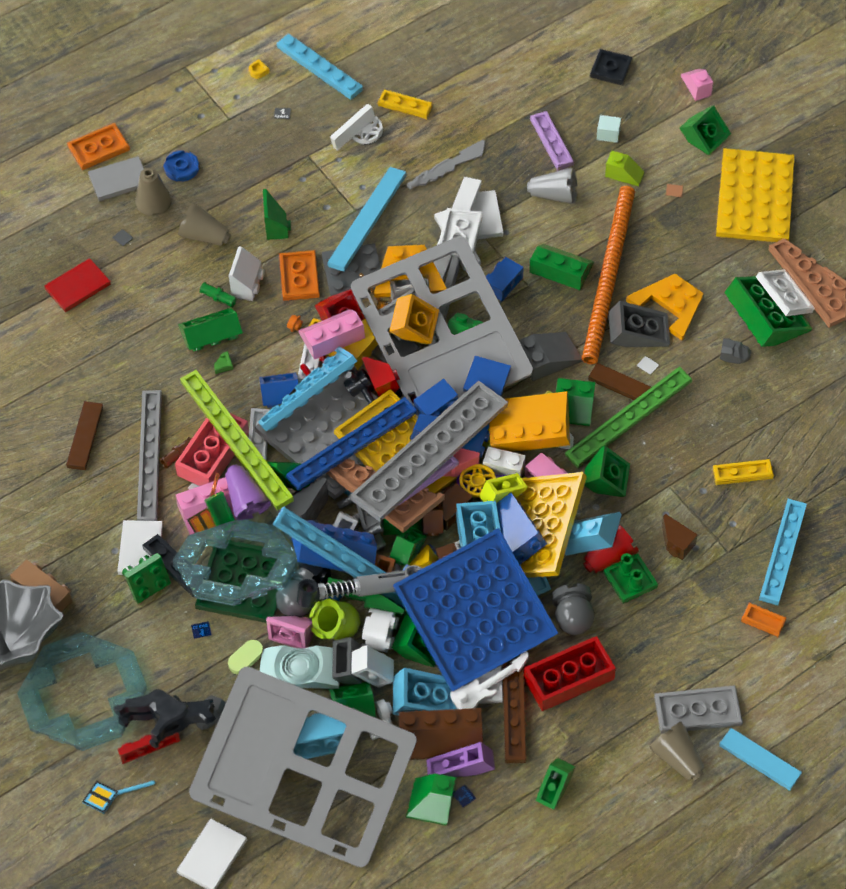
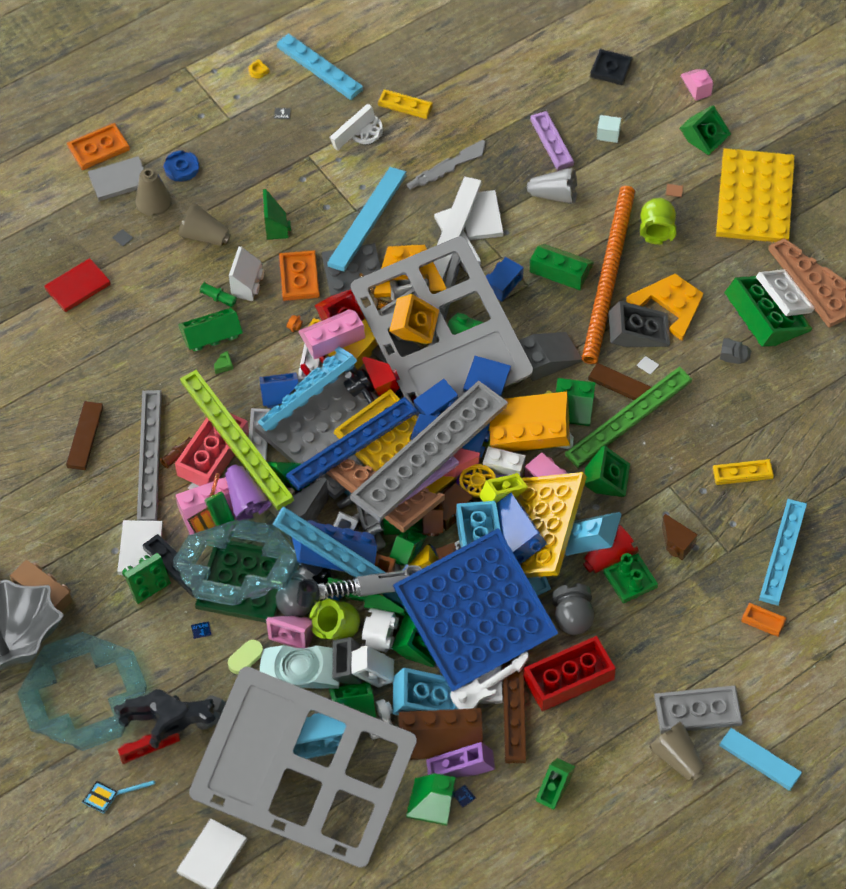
white tile [438,208,483,255] -> none
lime slope [605,150,644,187] -> none
none -> lime tile [640,198,676,244]

